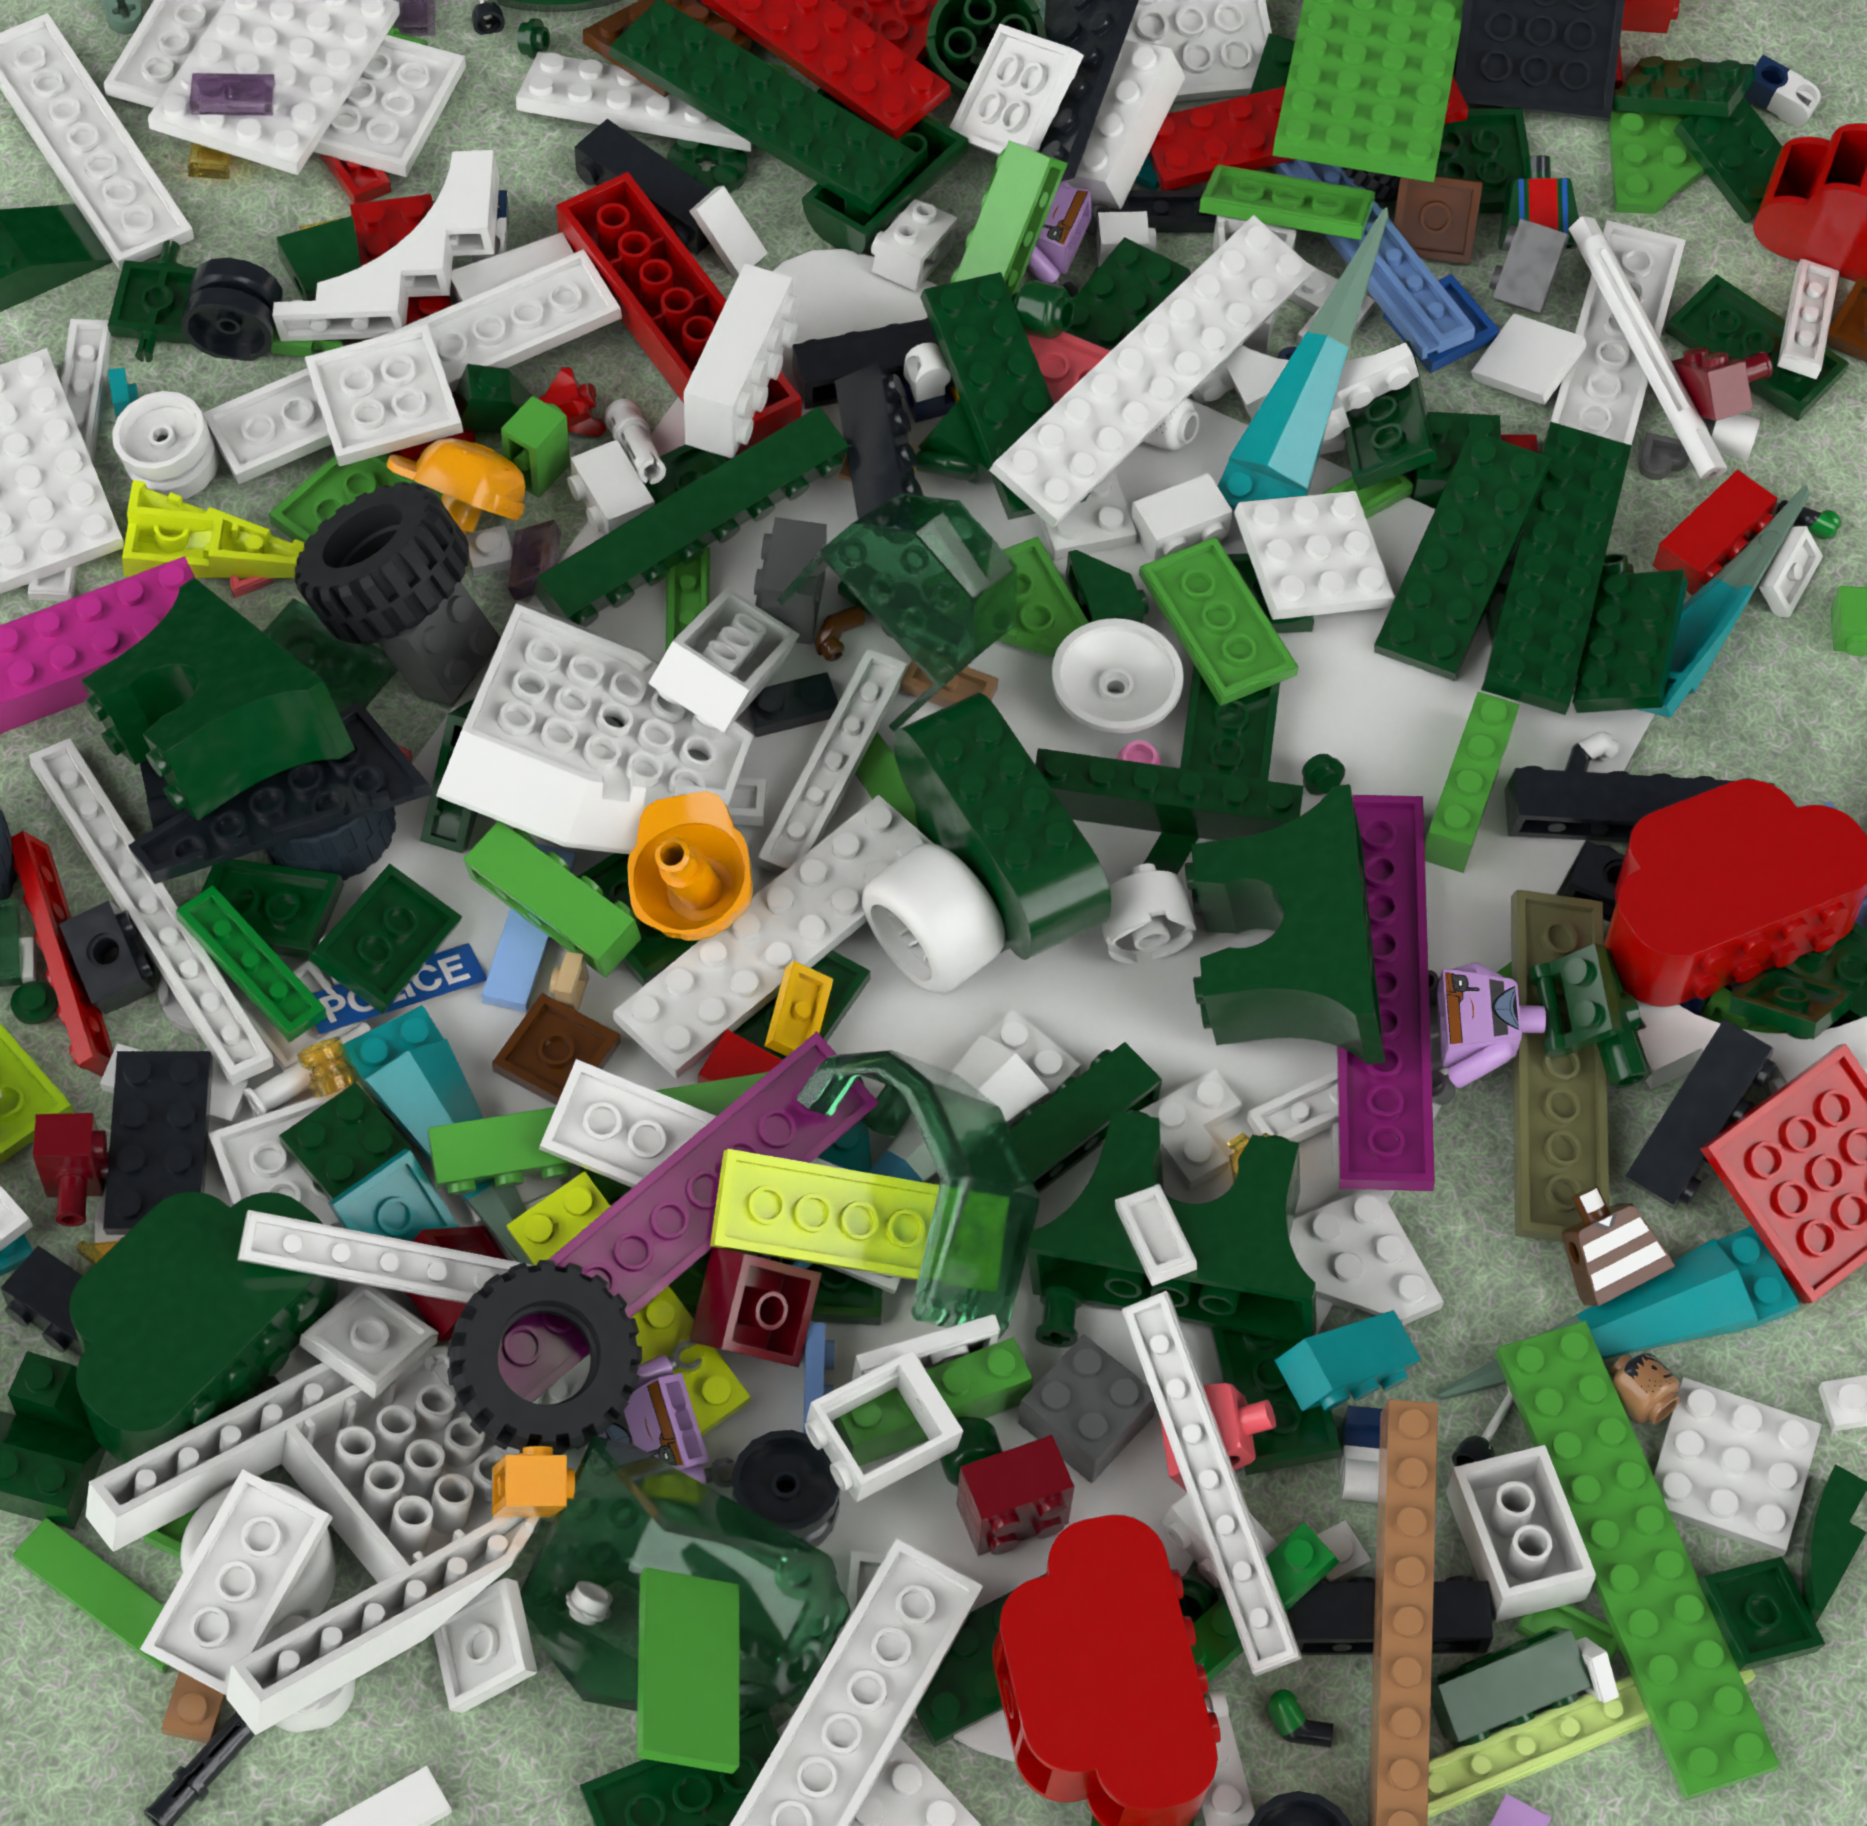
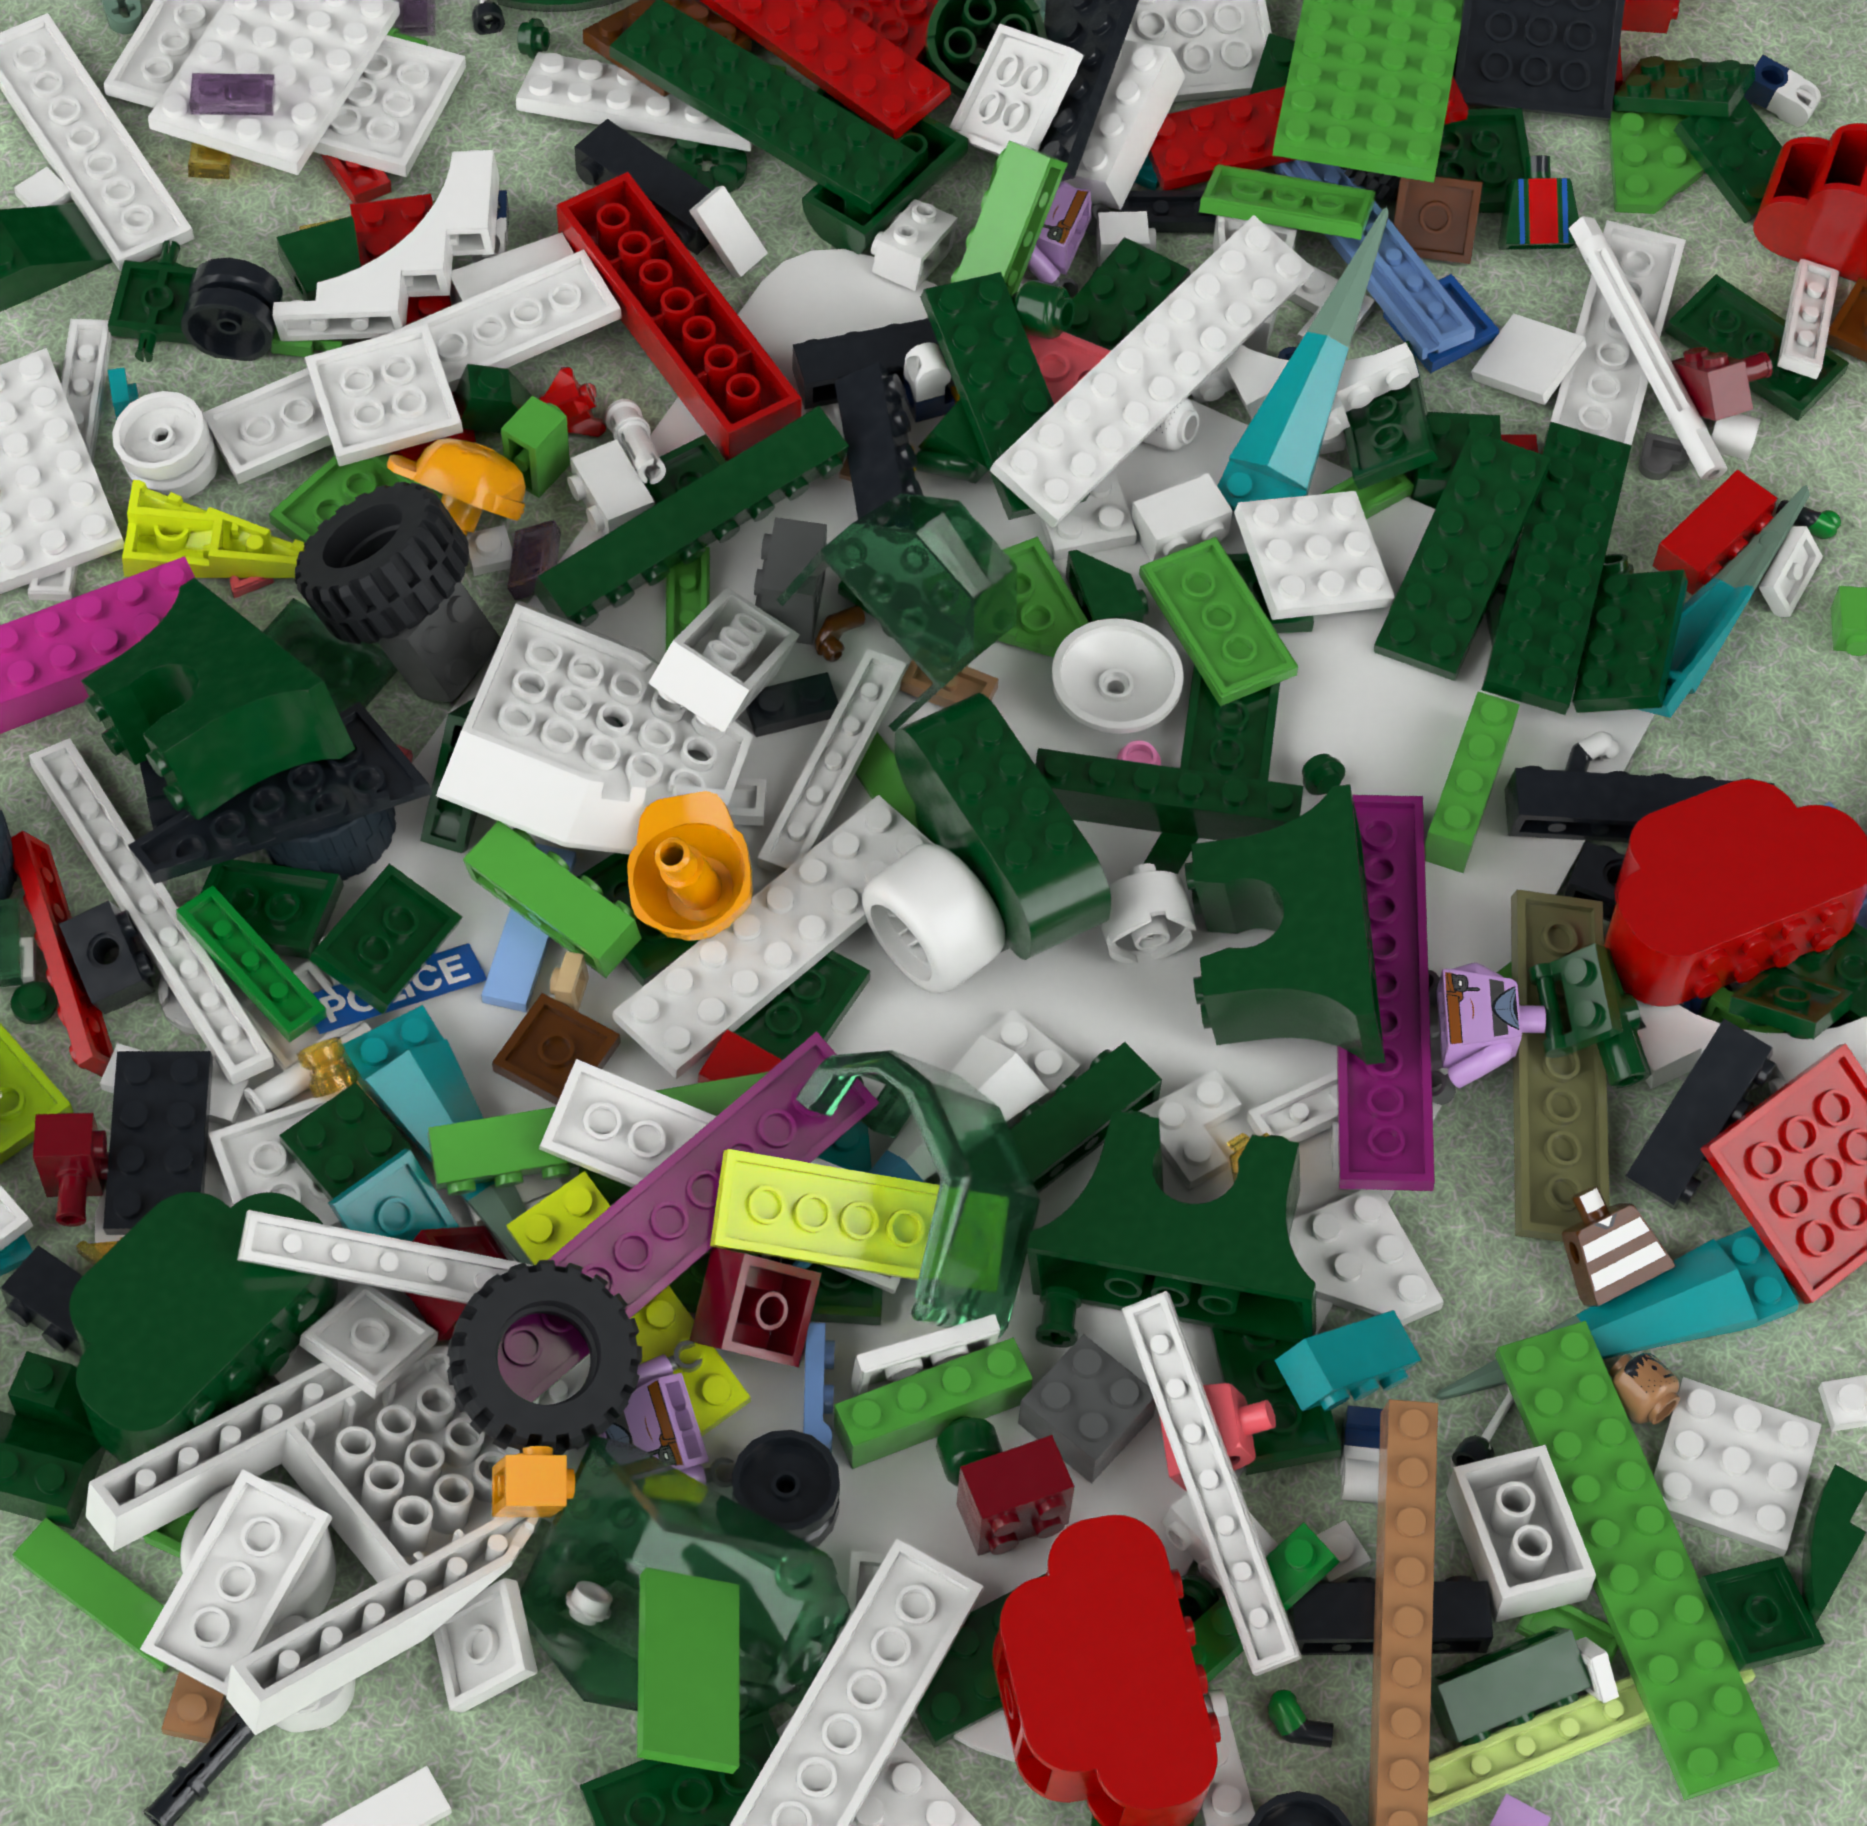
white brick [684,263,798,458] -> none
yellow plate [764,961,833,1056] -> none
white window [805,1350,963,1502] -> none
white tile [1115,1184,1197,1286] -> none
flat silver brick [1489,218,1569,315] -> none
none -> white tile [14,166,72,207]

